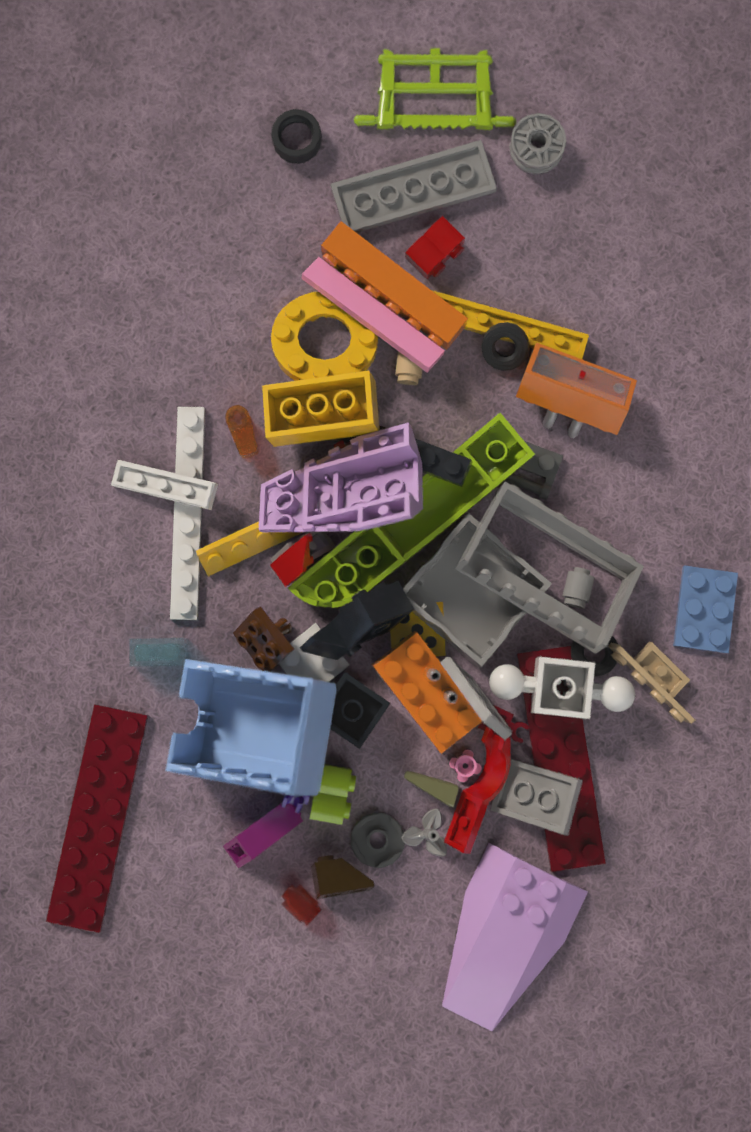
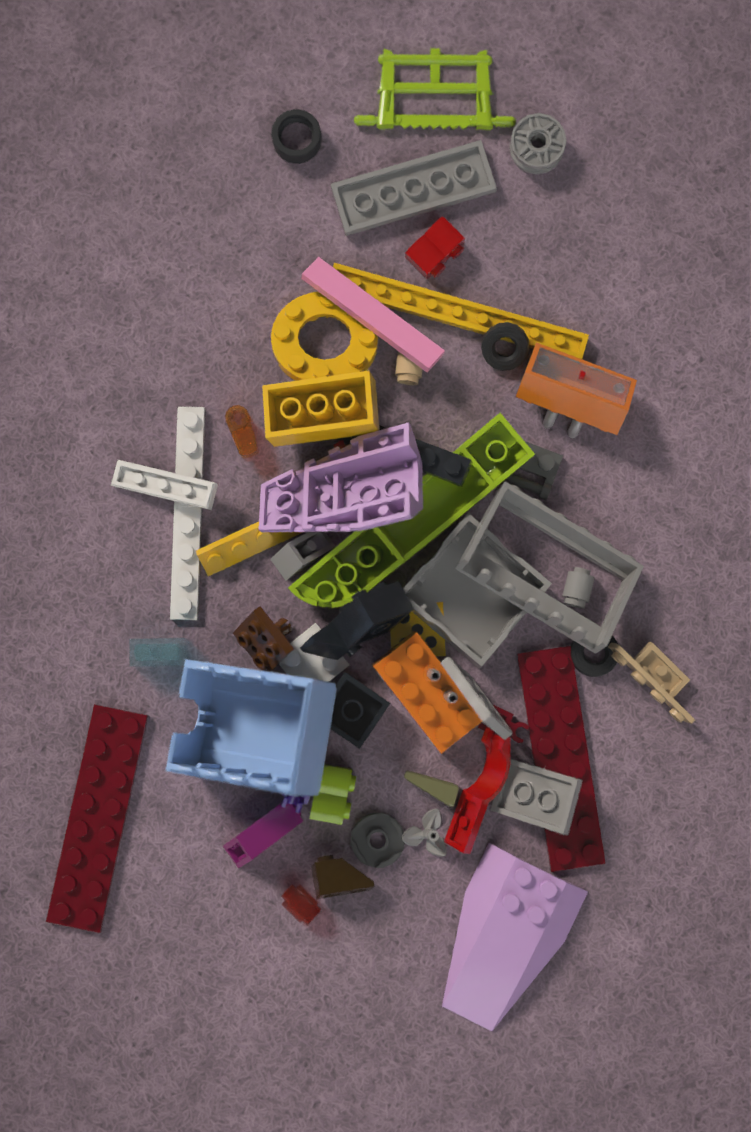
red slope [270,533,313,587] -> none
orange brick [321,221,468,350] -> none
bright pink plate [449,750,482,782] -> none
white brick [489,657,635,719] -> none
medium blue plate [673,565,738,653] -> none

